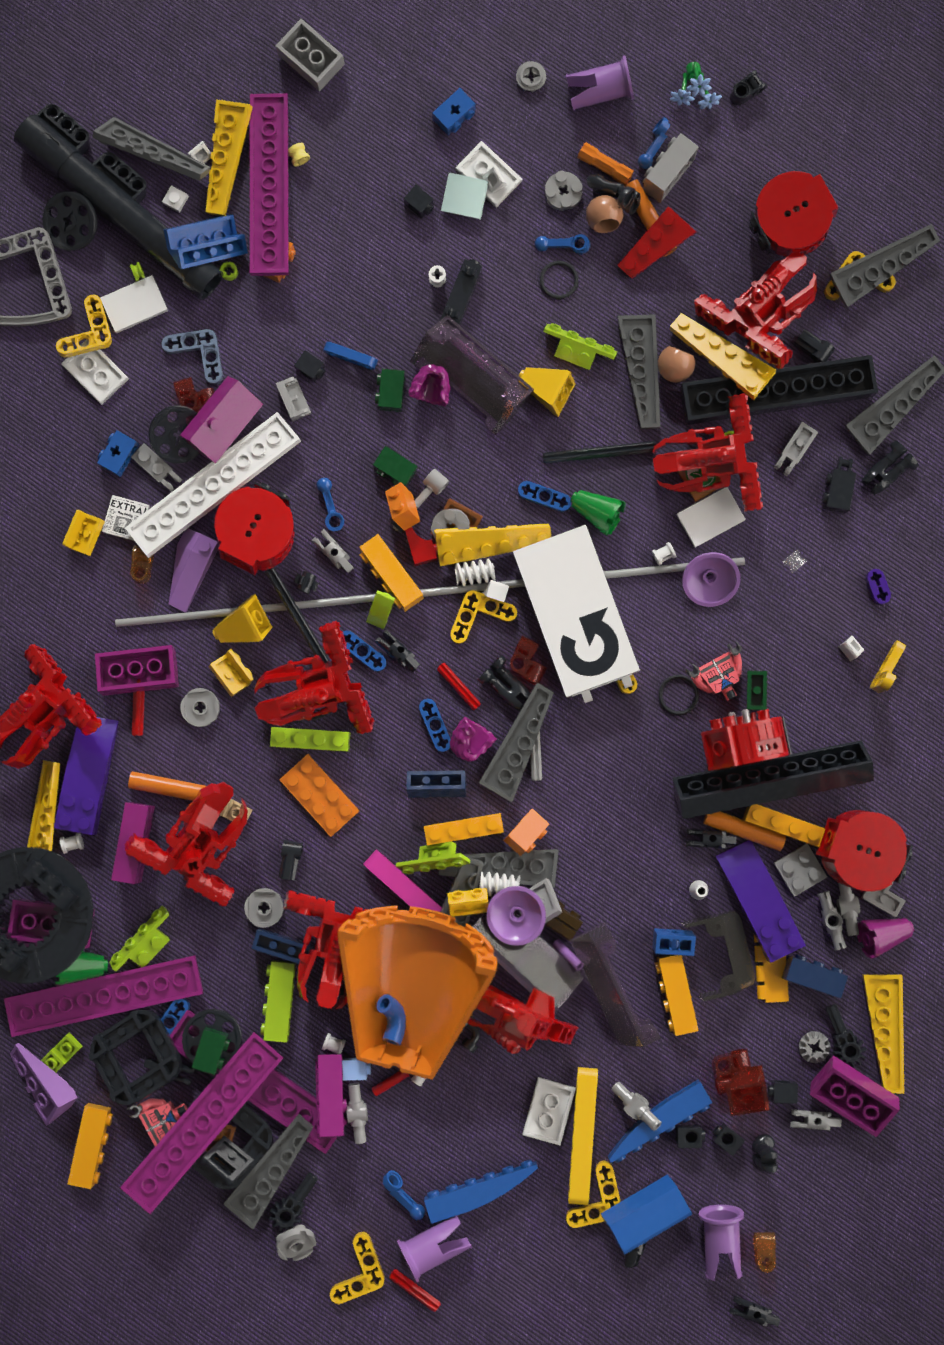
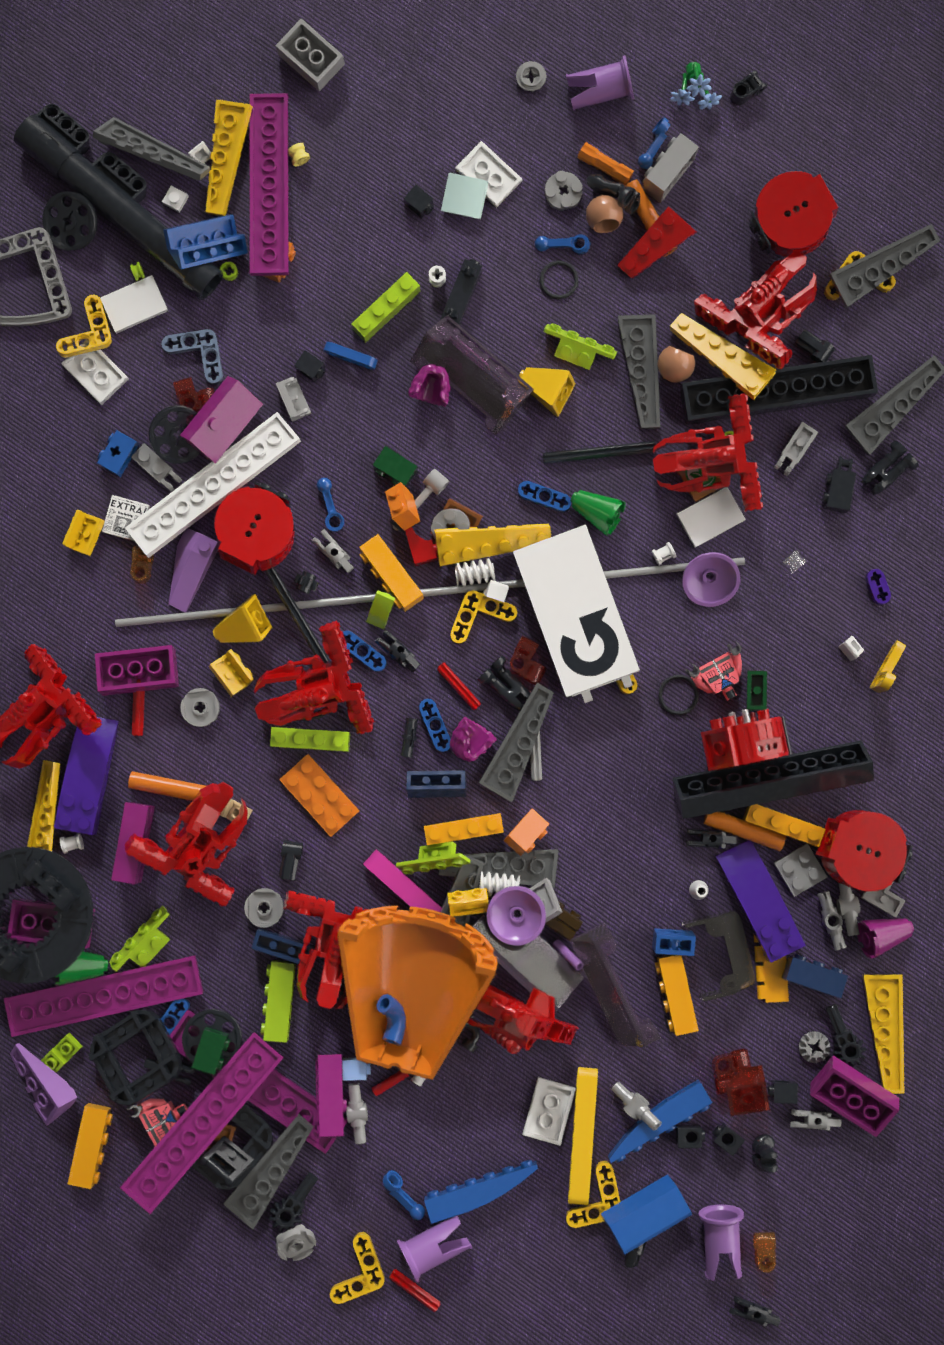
white bush [322,1033,346,1054] -> none
dark green brick [375,369,405,412] -> none
blue brick [432,88,475,135] -> none
white slope [483,166,507,193] -> none
none -> lime brick [351,272,420,343]
none -> black pin [400,718,418,758]

